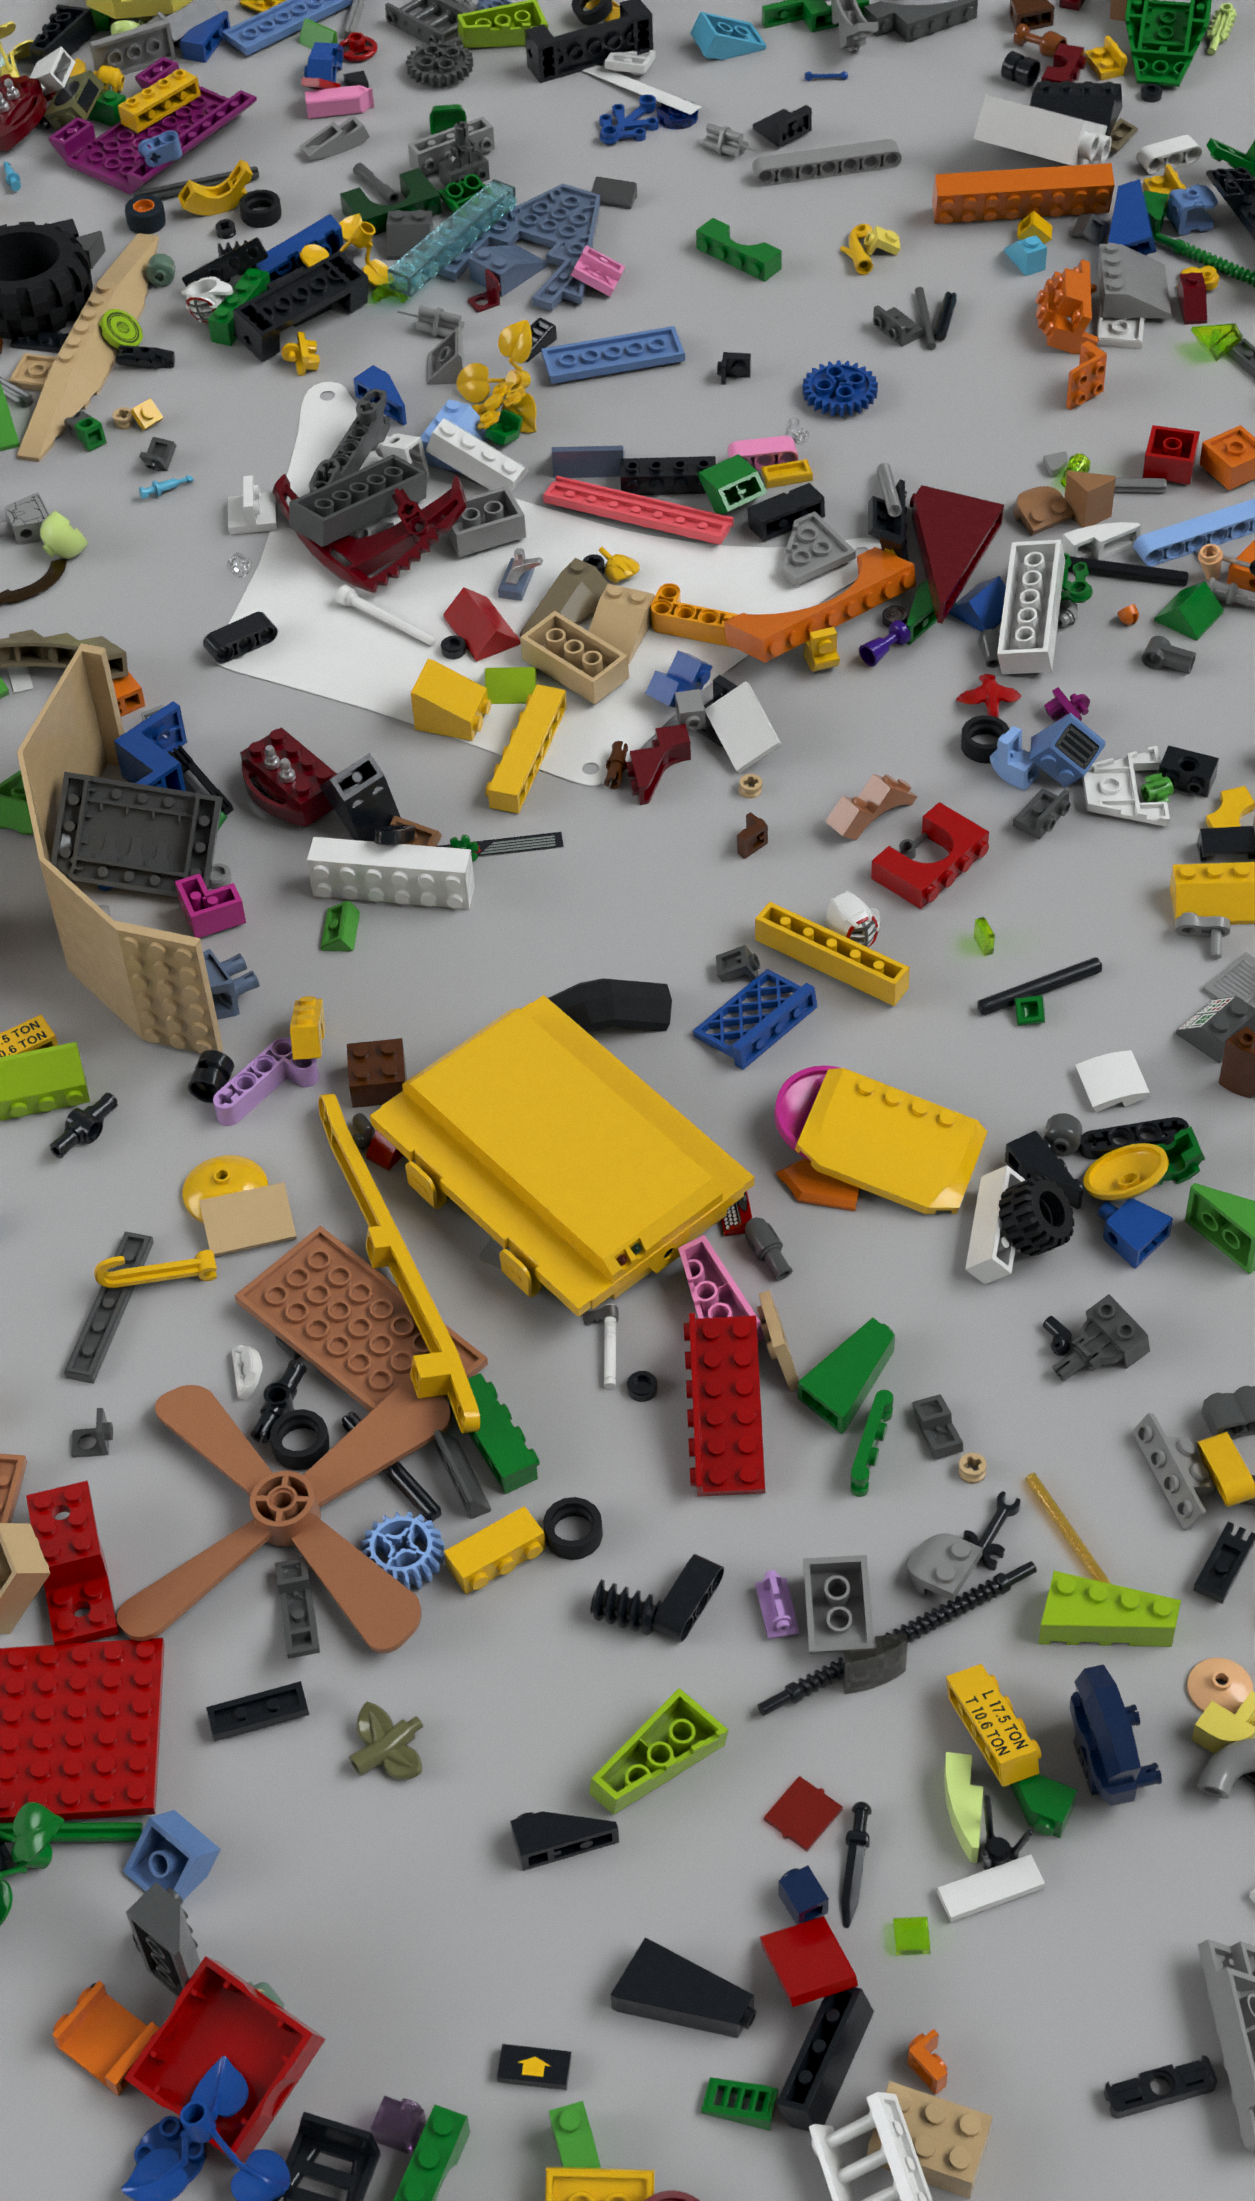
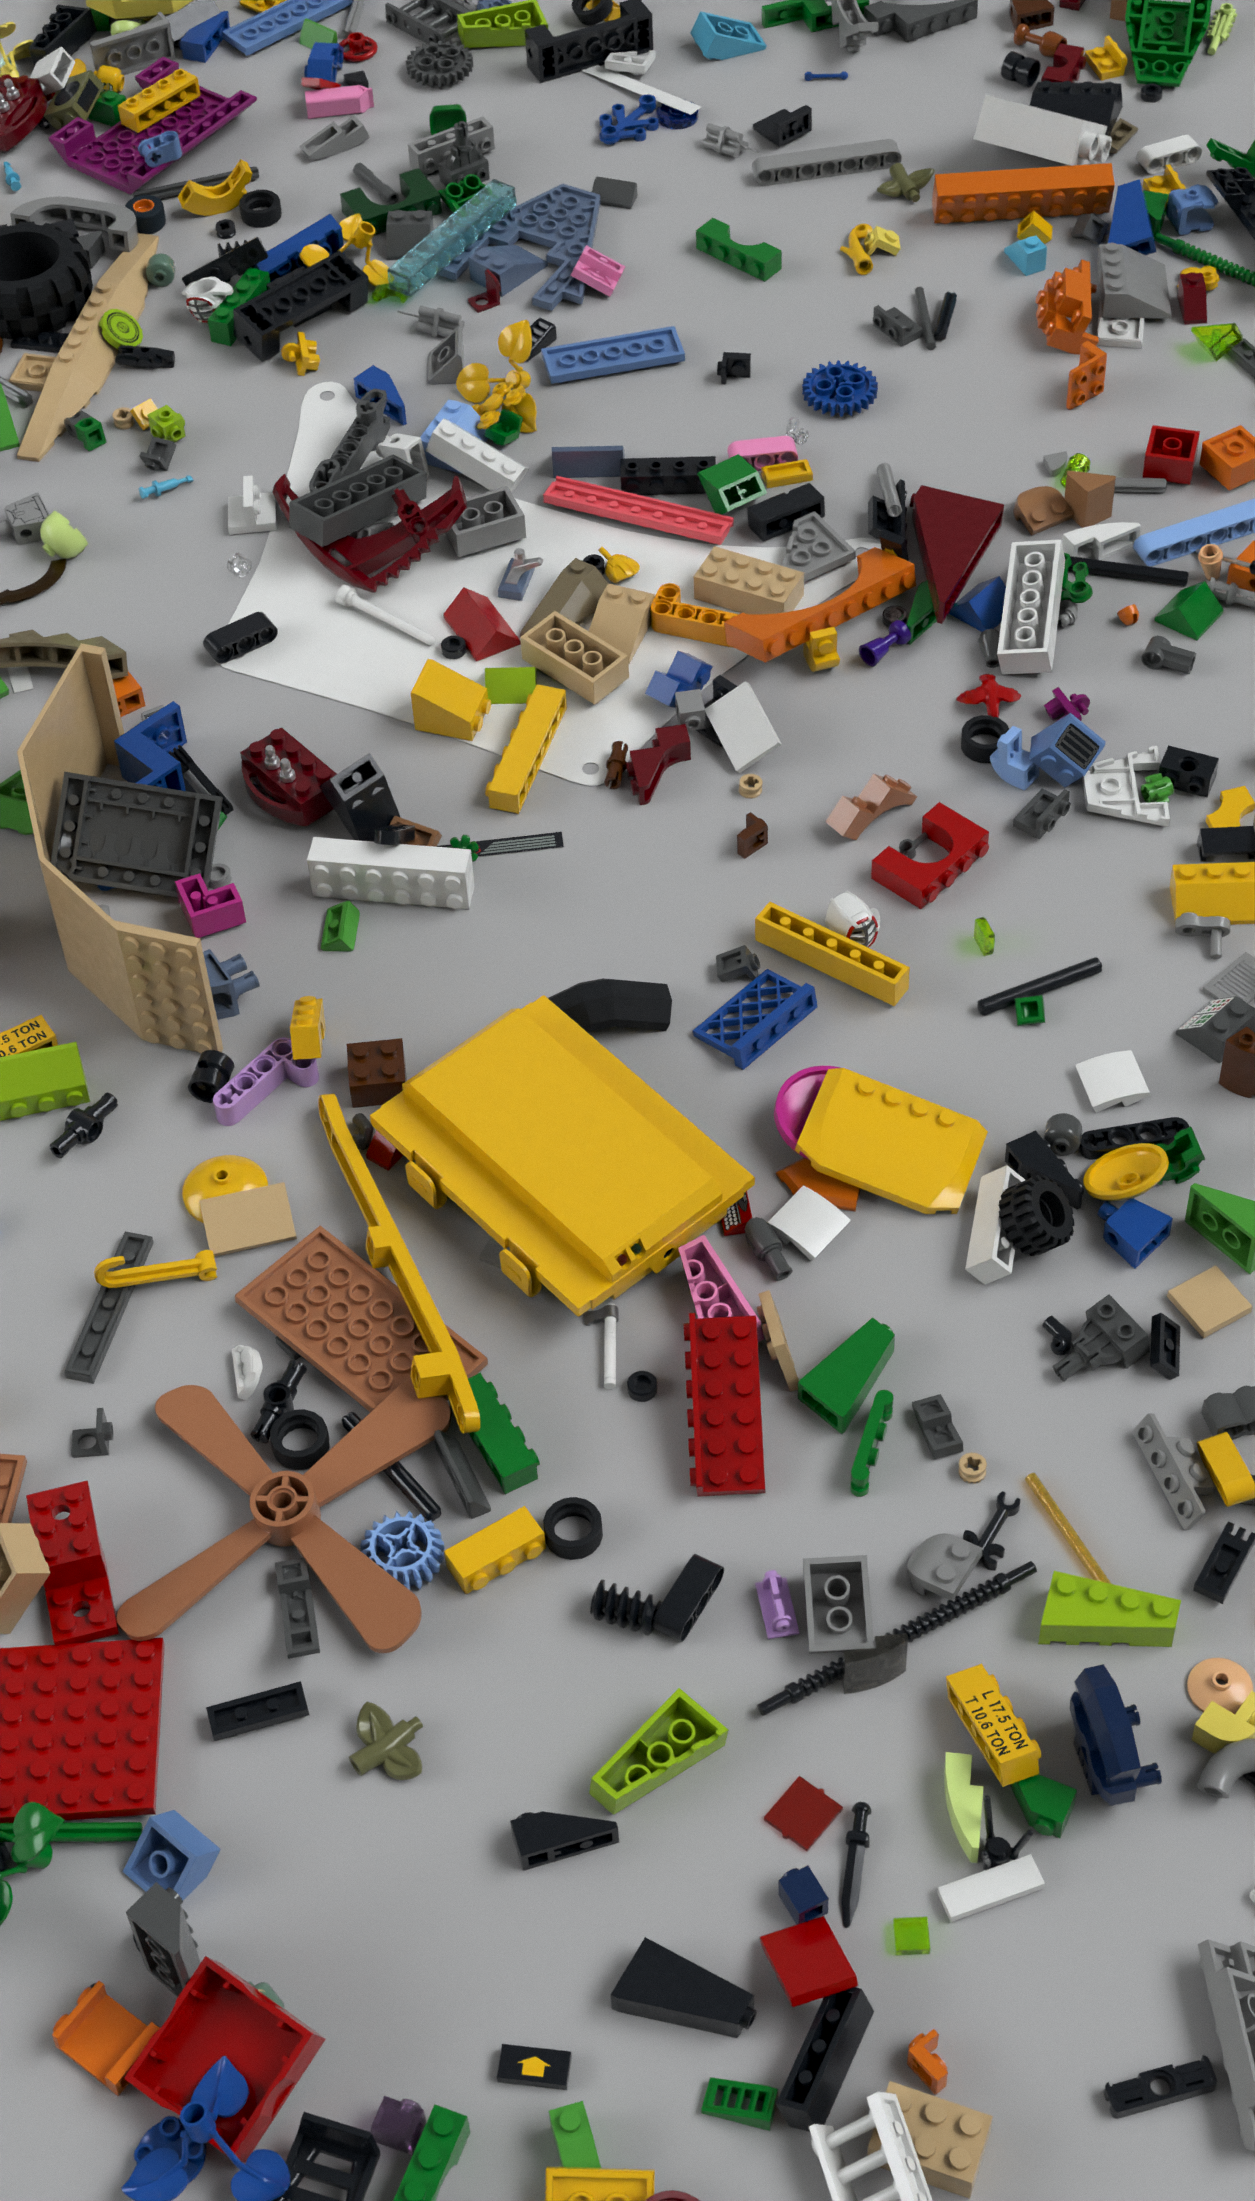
none -> light grey arch [10,197,138,252]
none -> lime brick [147,405,186,442]
none -> tan brick [694,546,804,614]
none -> white slope [767,1185,851,1261]
none -> olive plant [877,163,935,202]
none -> black plate [1150,1313,1181,1380]
none -> tan tile [1167,1265,1253,1338]

